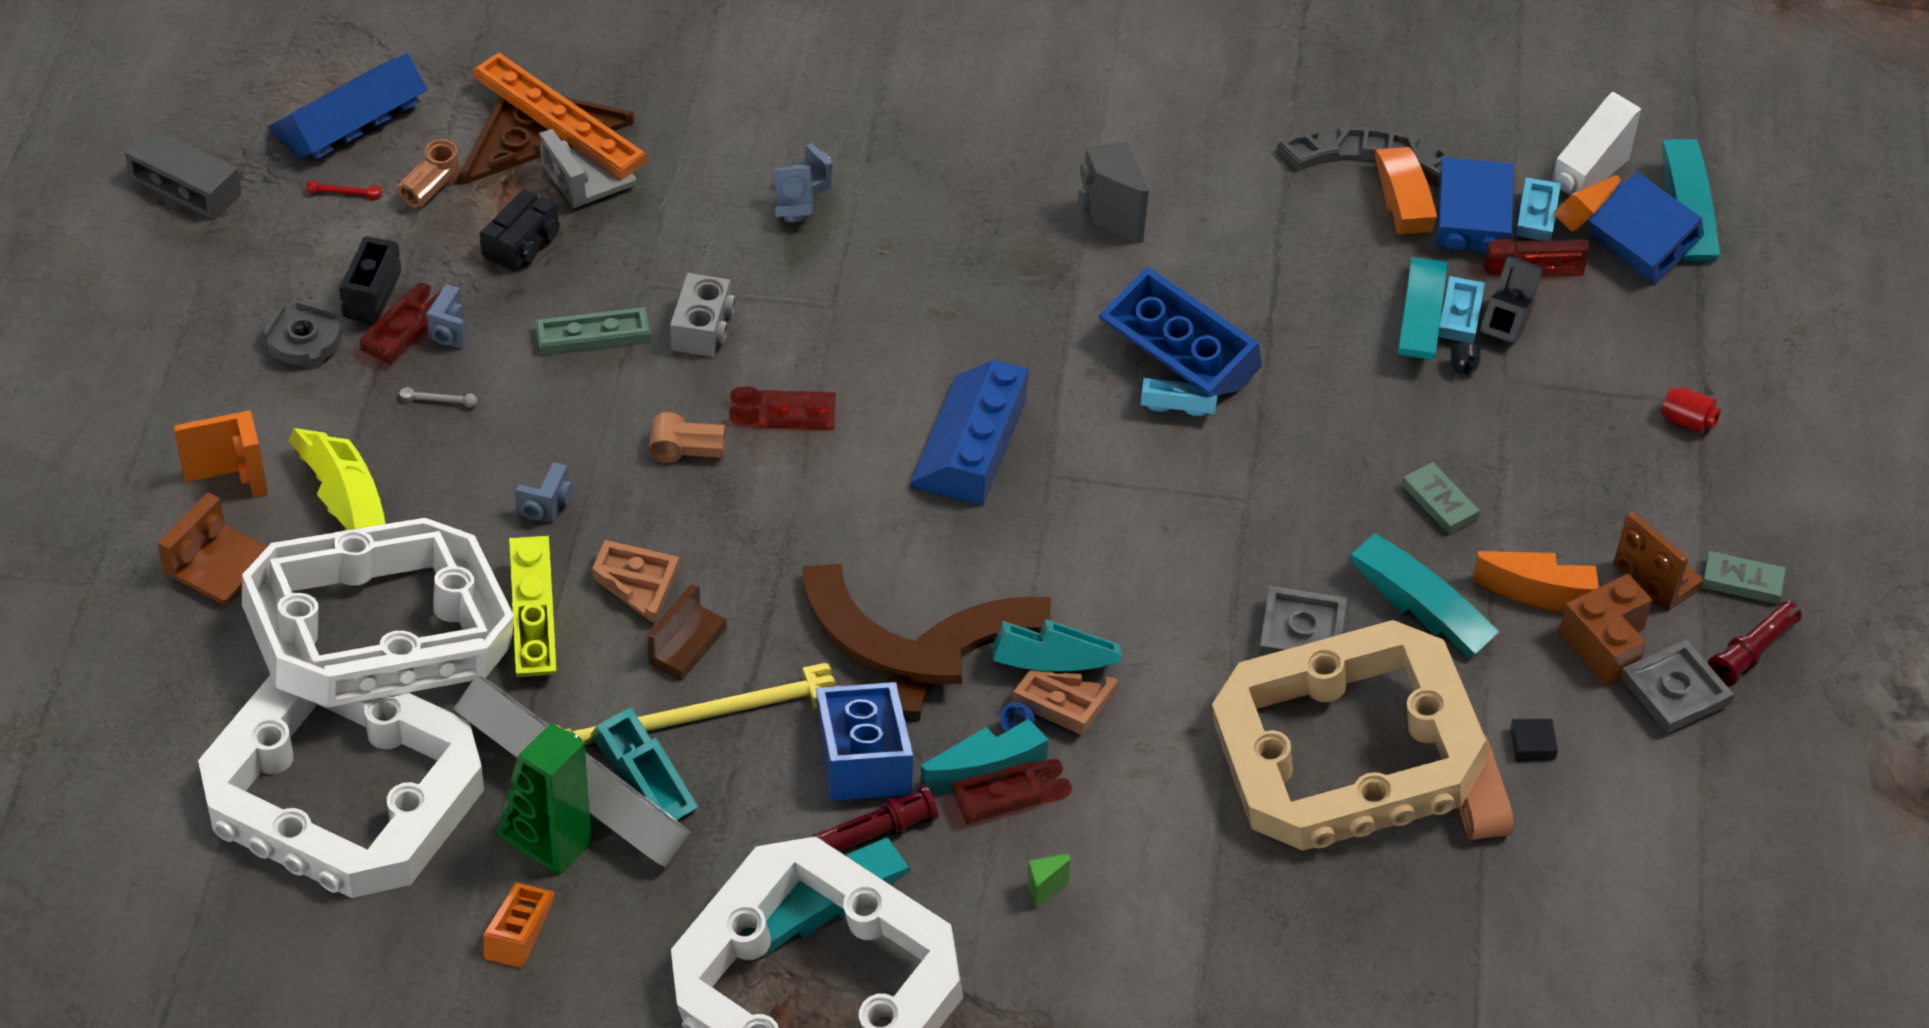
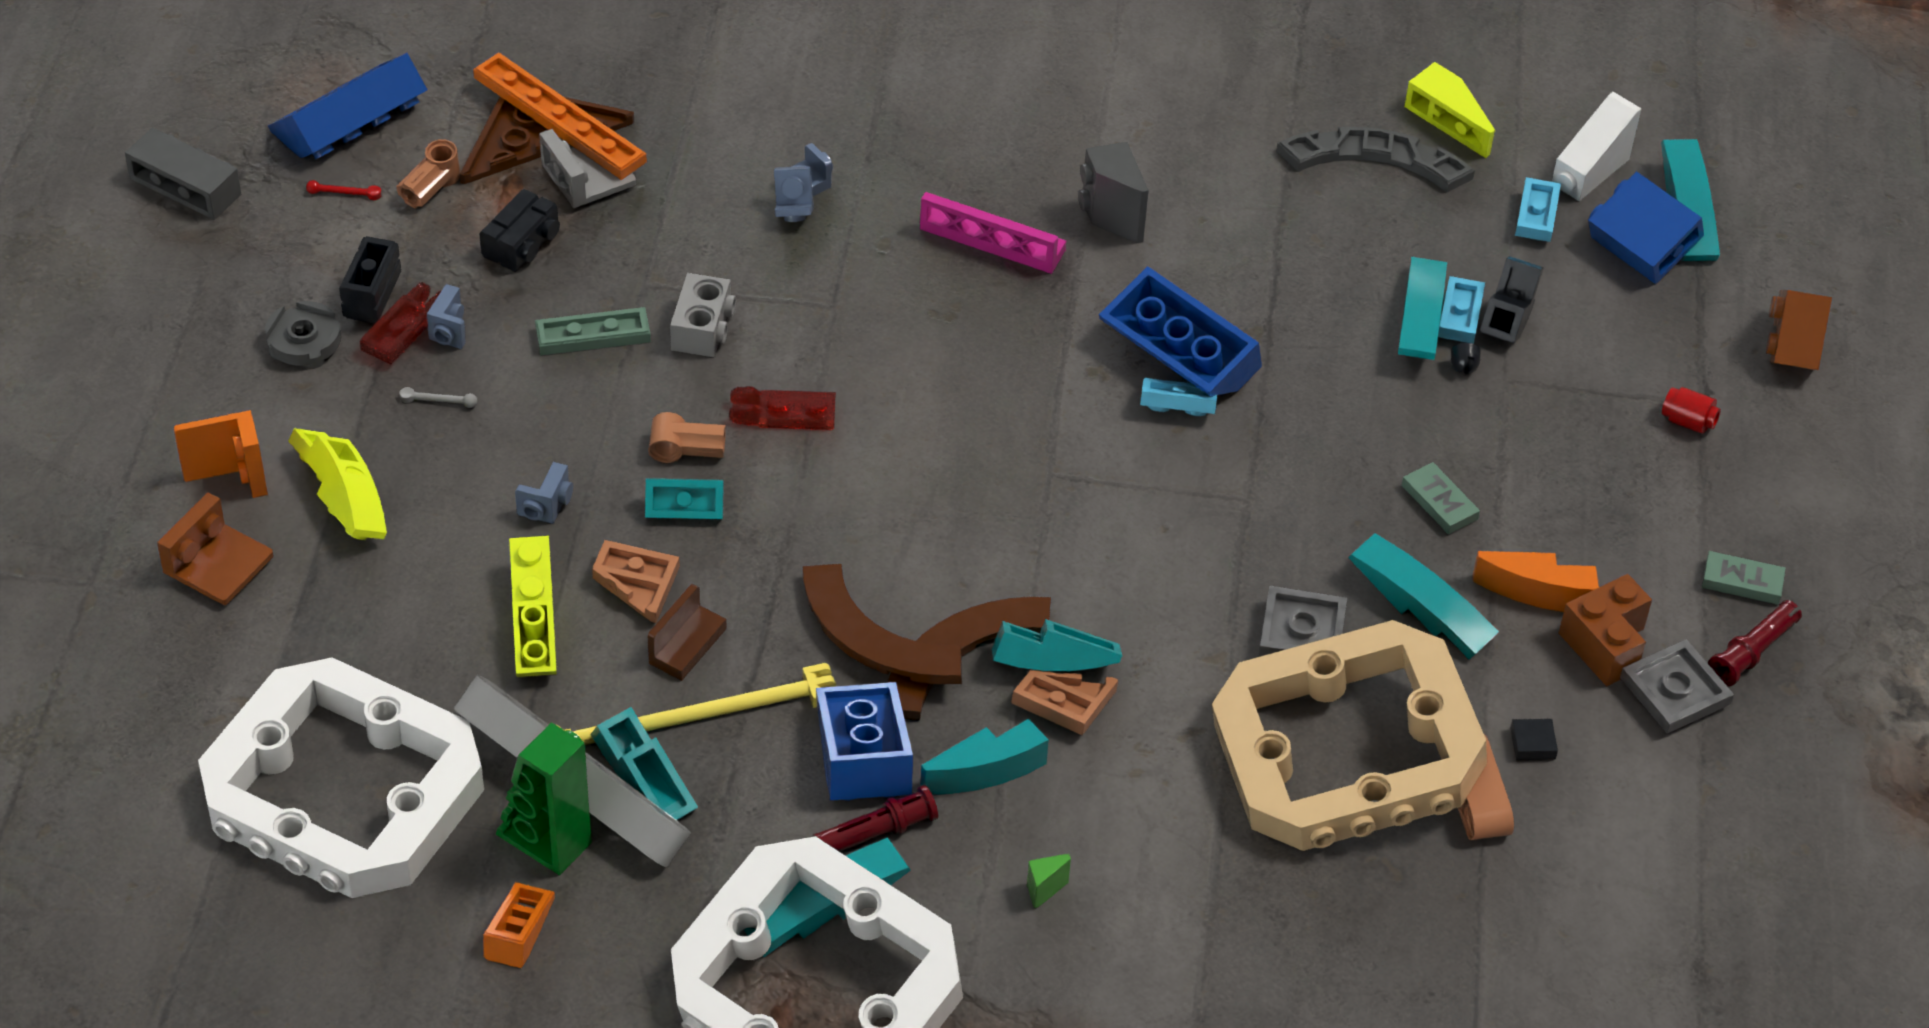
white panel [242,518,514,707] -> none
blue slope [910,360,1029,506] -> none
clear red hinge [952,758,1073,824] -> none
blue hinge [1000,702,1035,732] -> none
orange slope [1374,147,1437,235] -> none
blue brick [1435,157,1514,254] -> none
clear red hinge [1484,239,1590,276] -> none
orange slope [1554,175,1622,232] -> none
dark orange bracket [1613,512,1704,611] -> none
none -> teal plate [645,478,724,519]
none -> dark pink fence [920,192,1066,274]
none -> neon yellow slope [1404,62,1495,158]
none -> dark orange brick [1766,290,1832,370]

